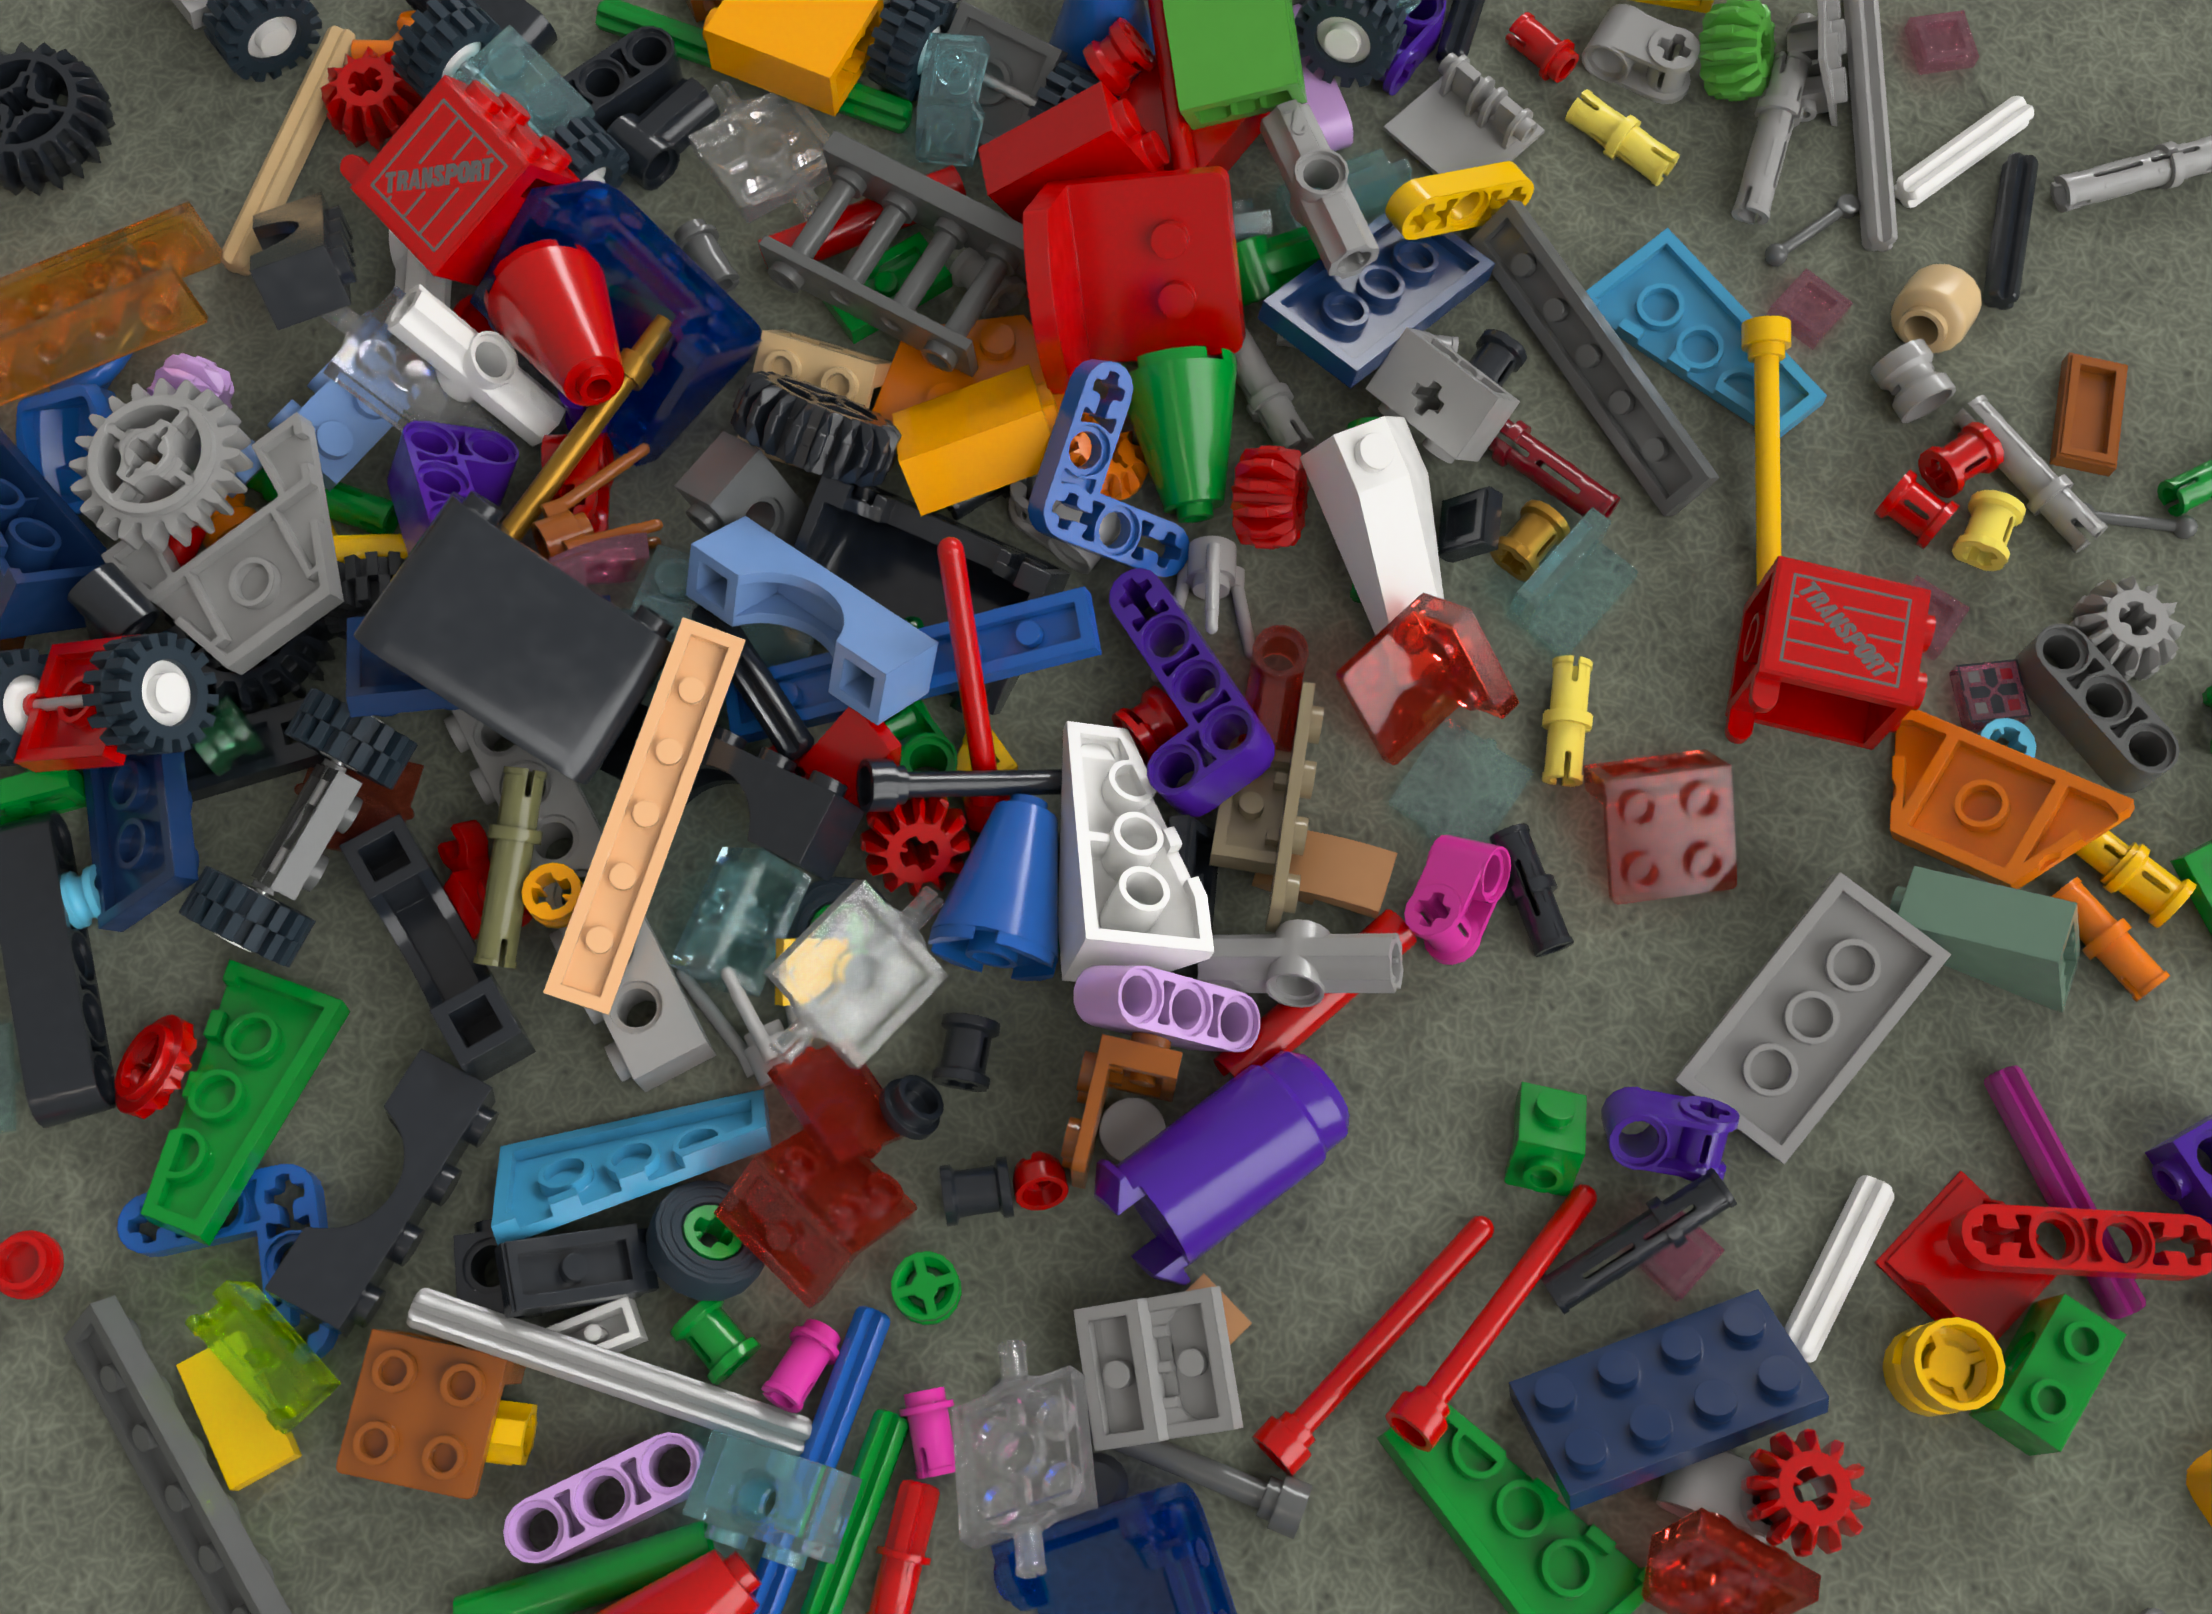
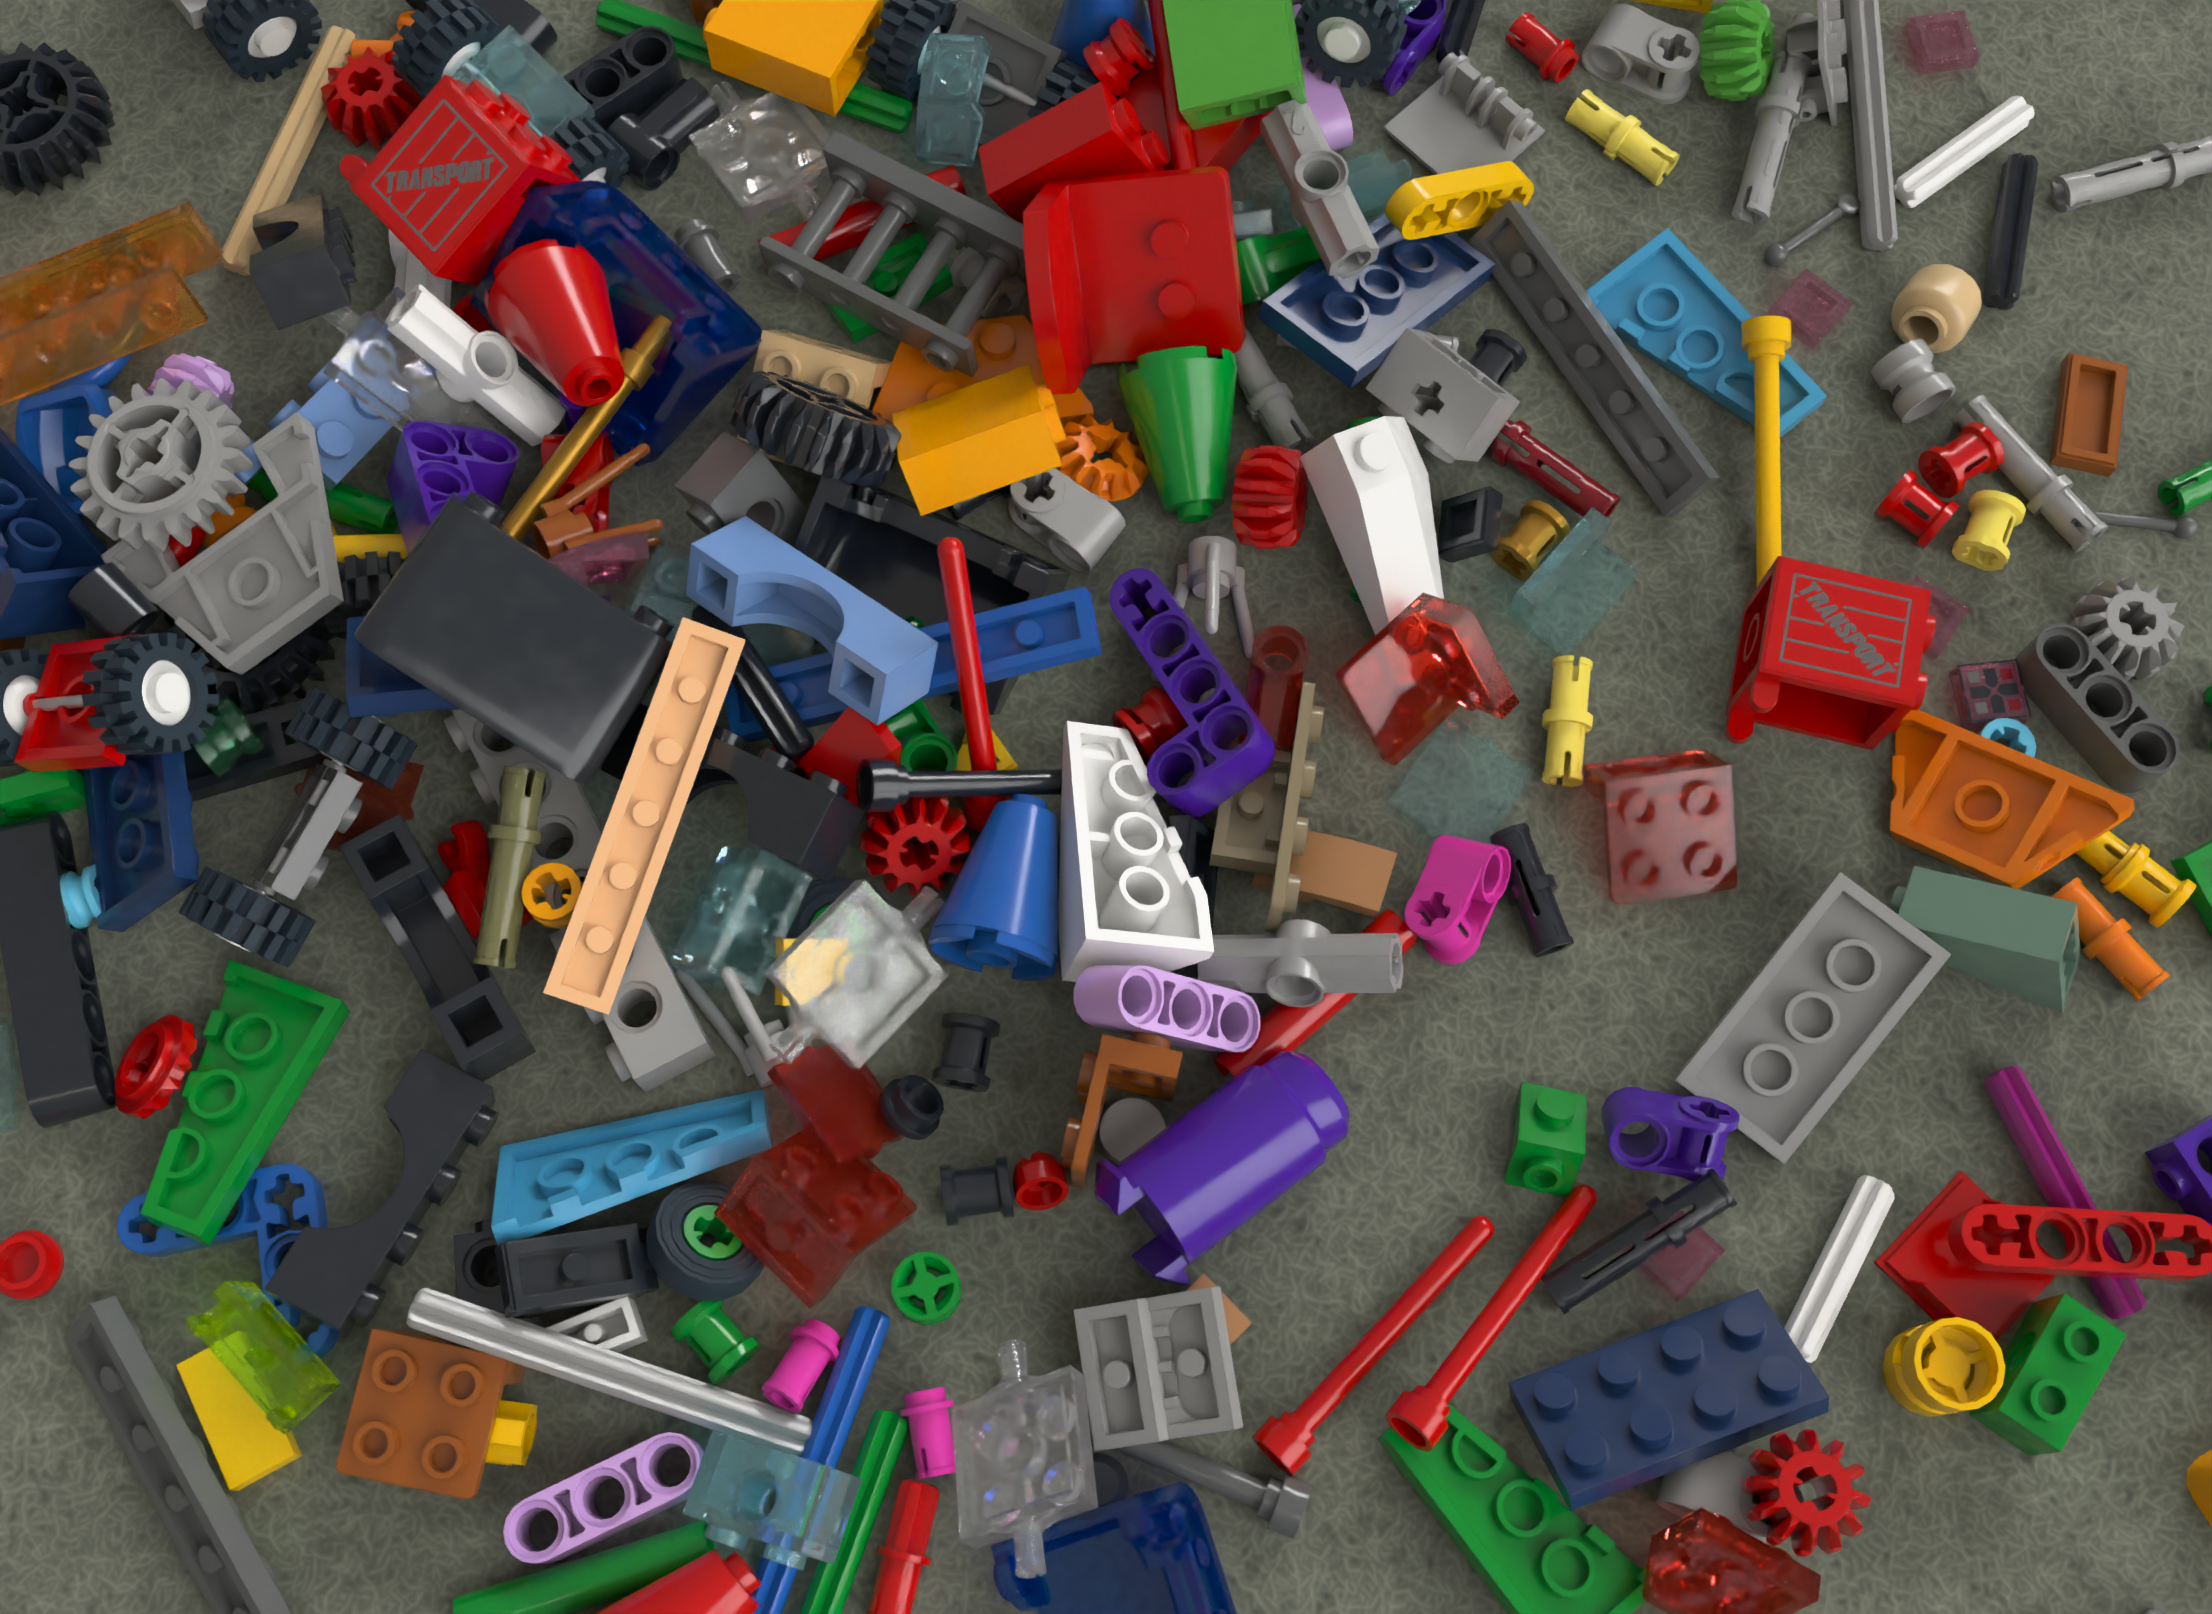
blue beam [1028,359,1189,577] -> none

